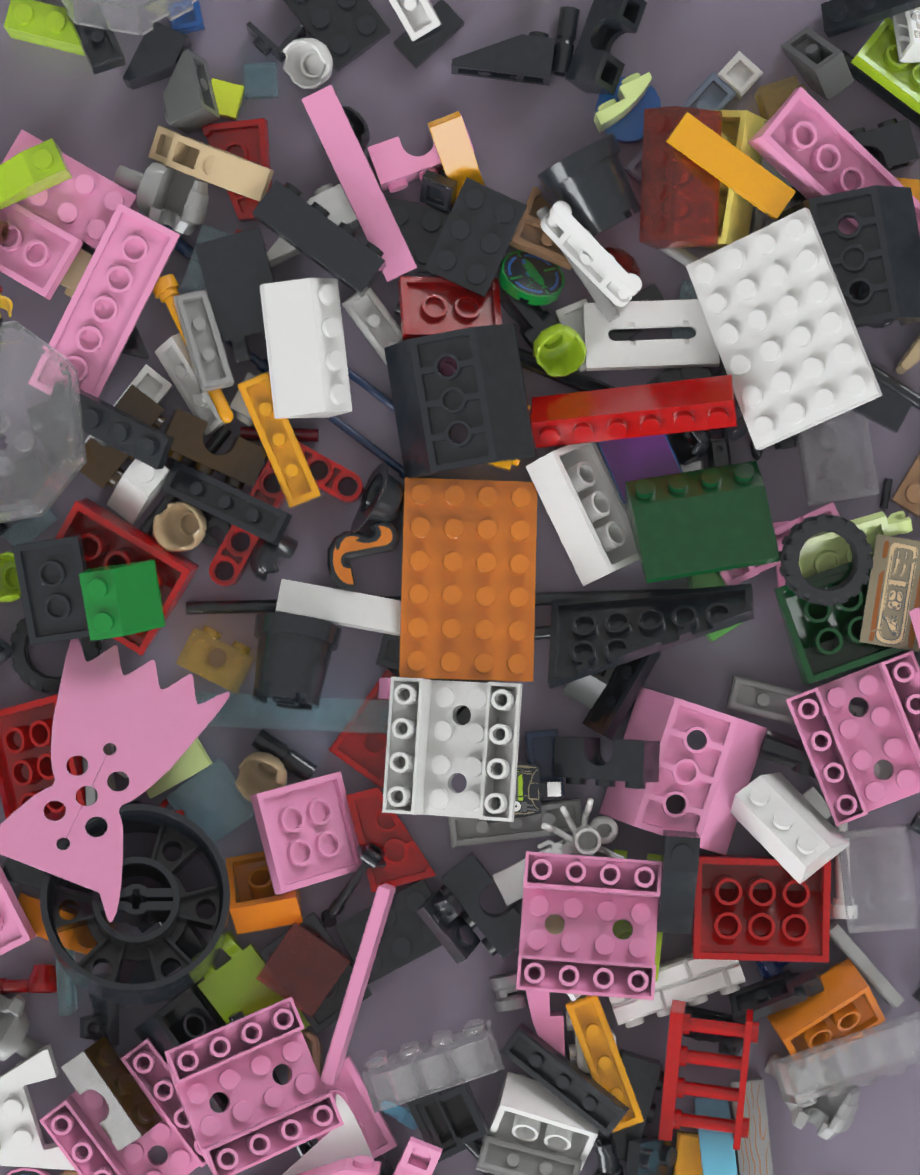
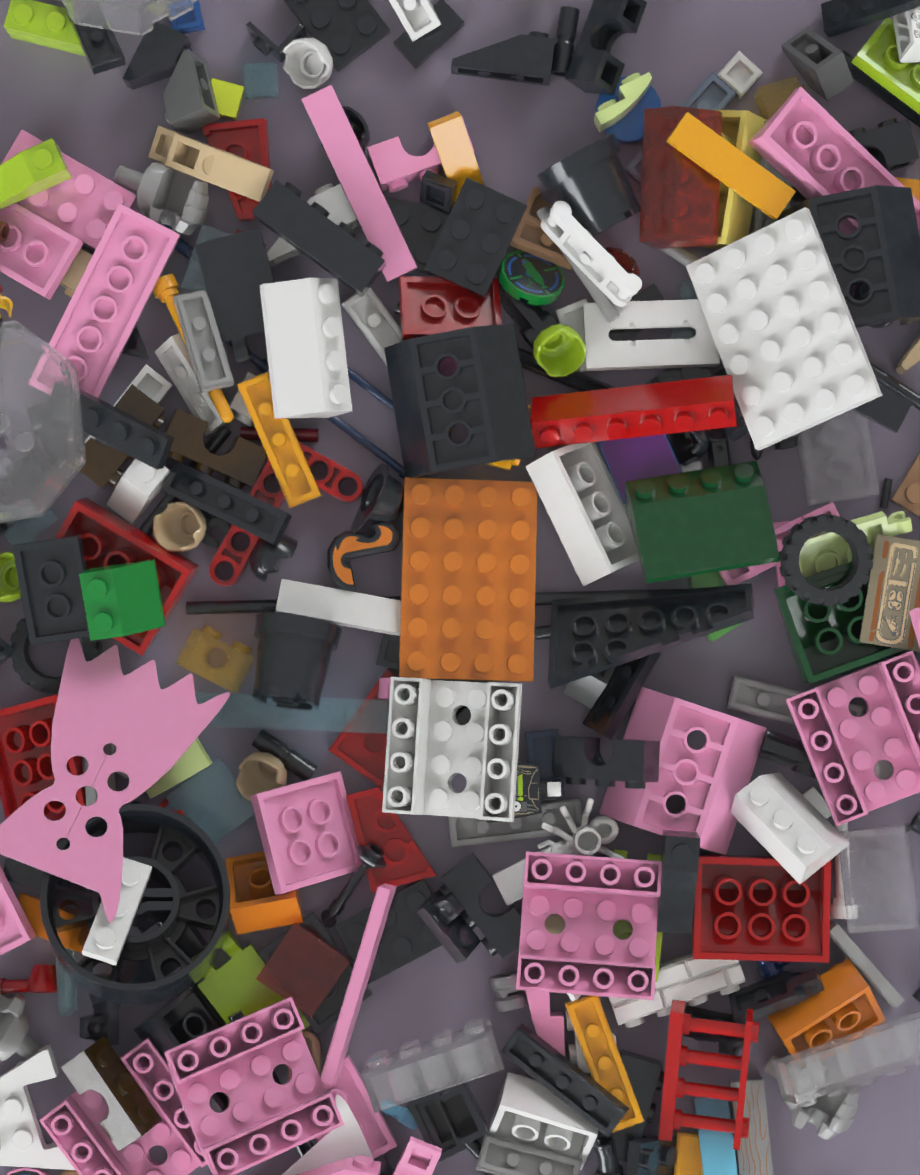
none -> white plate [82,857,152,966]

